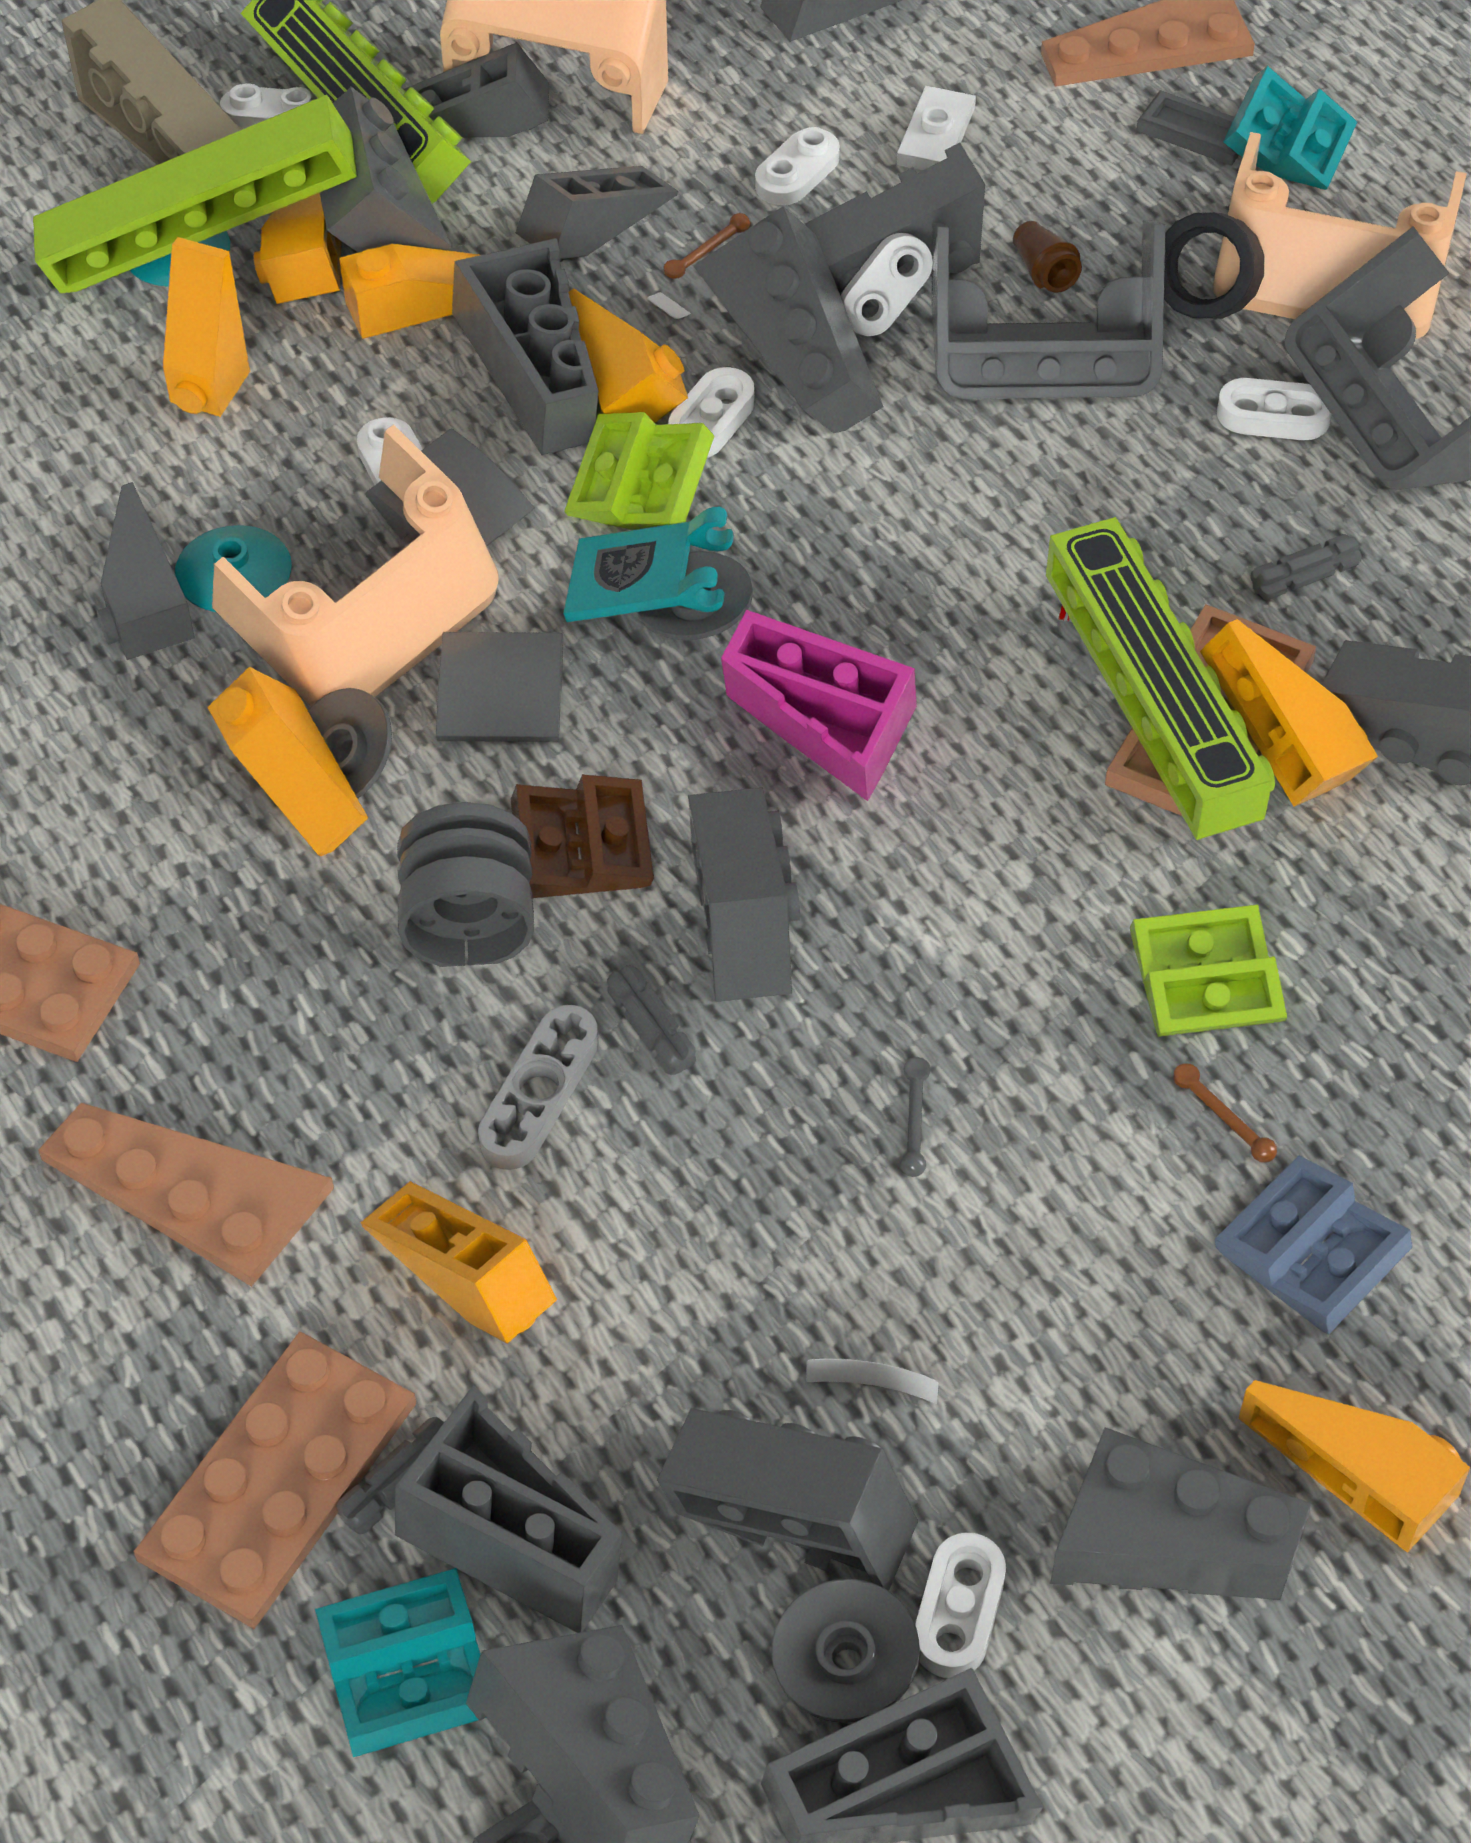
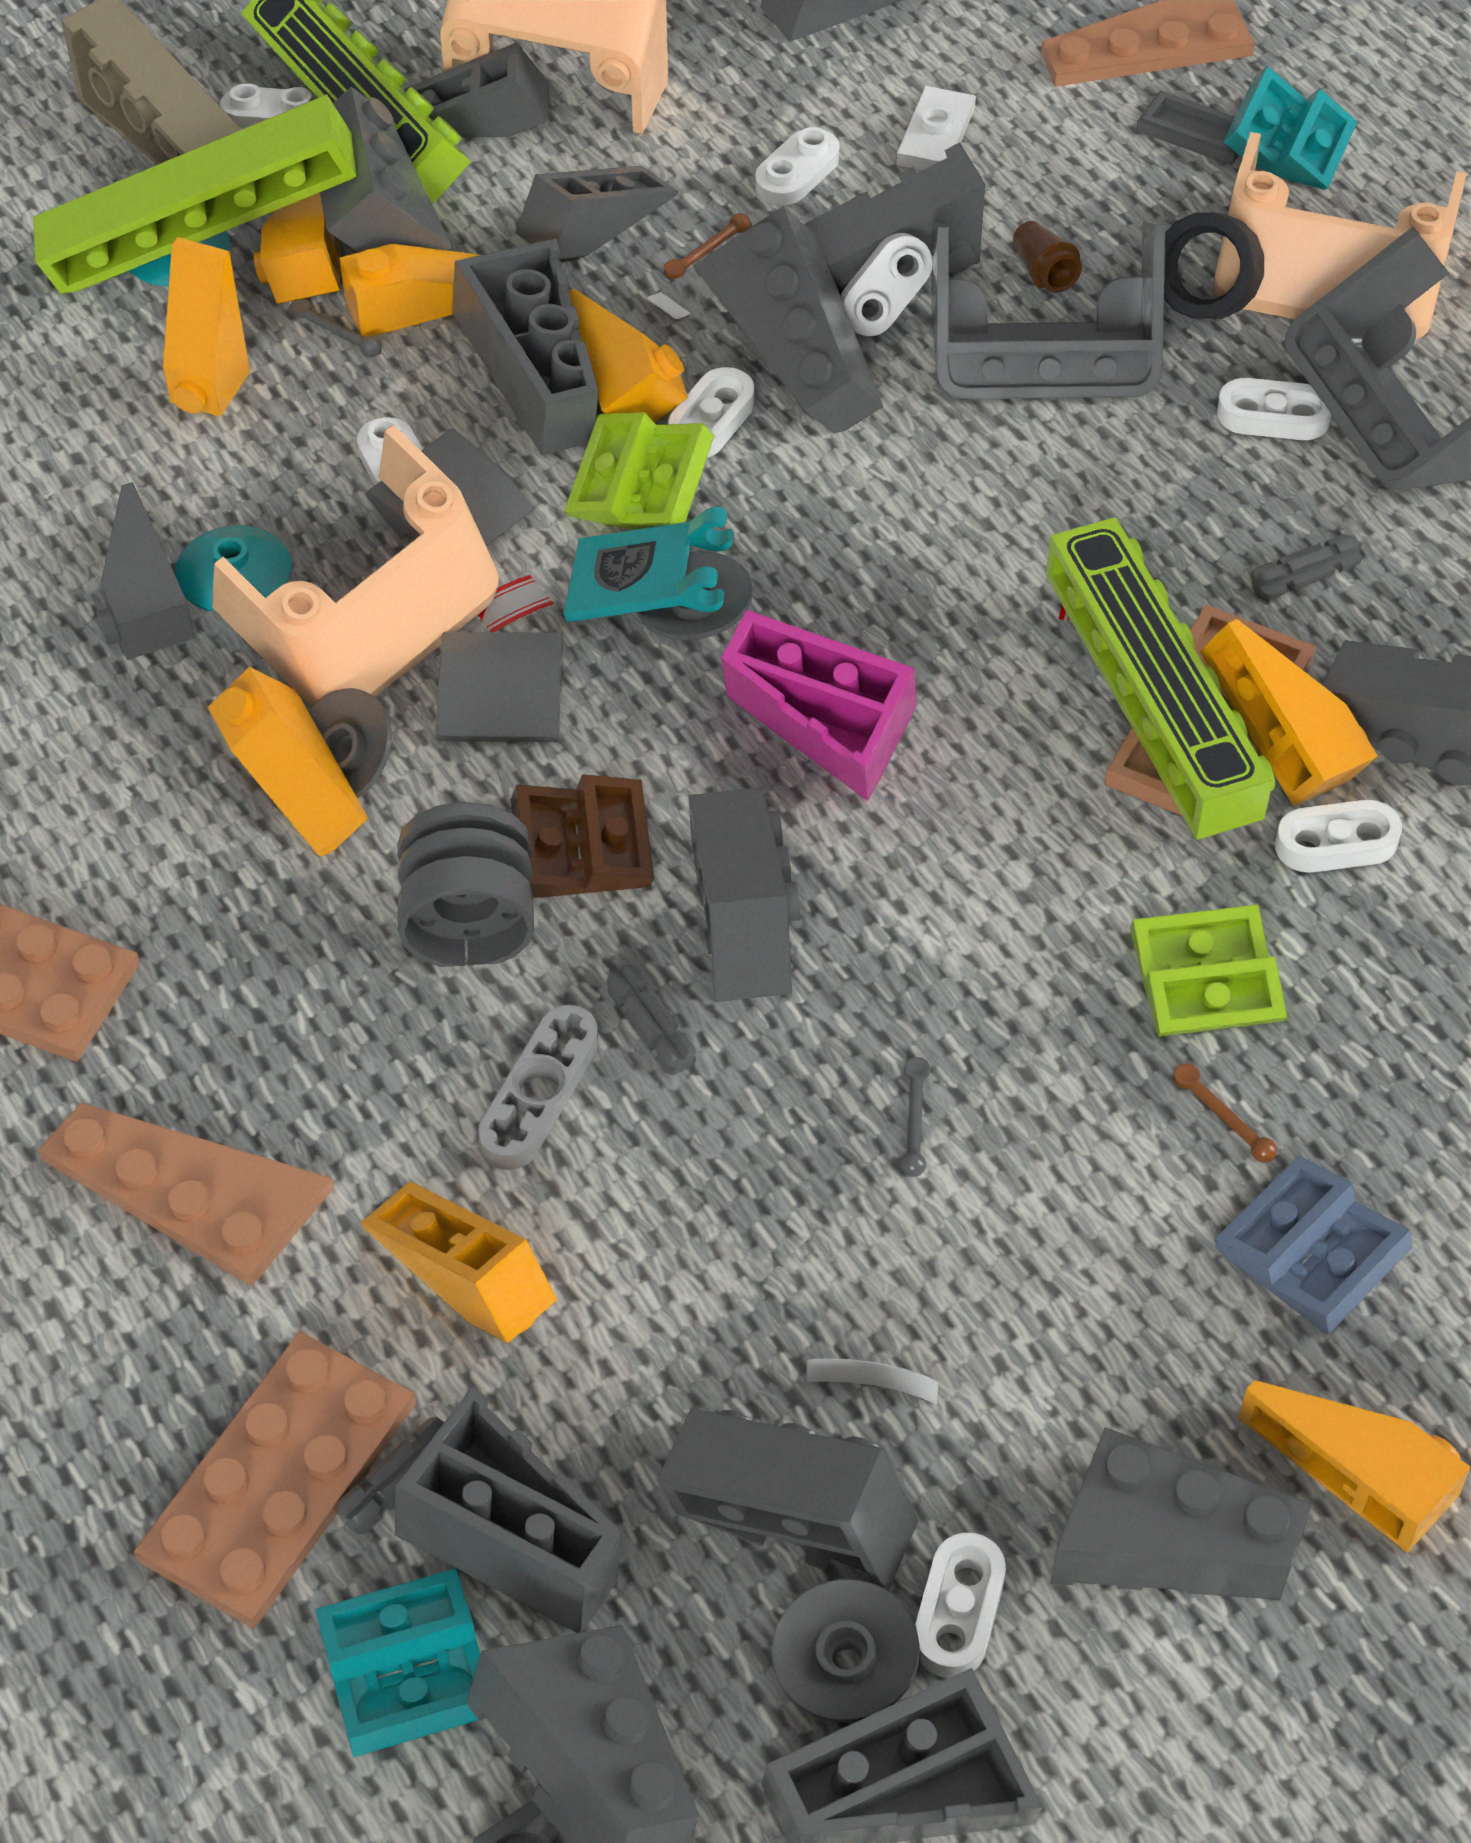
none -> dark grey hinge [289,299,382,357]
none -> light grey sticker [478,575,554,632]
none -> white plate [1275,800,1402,873]

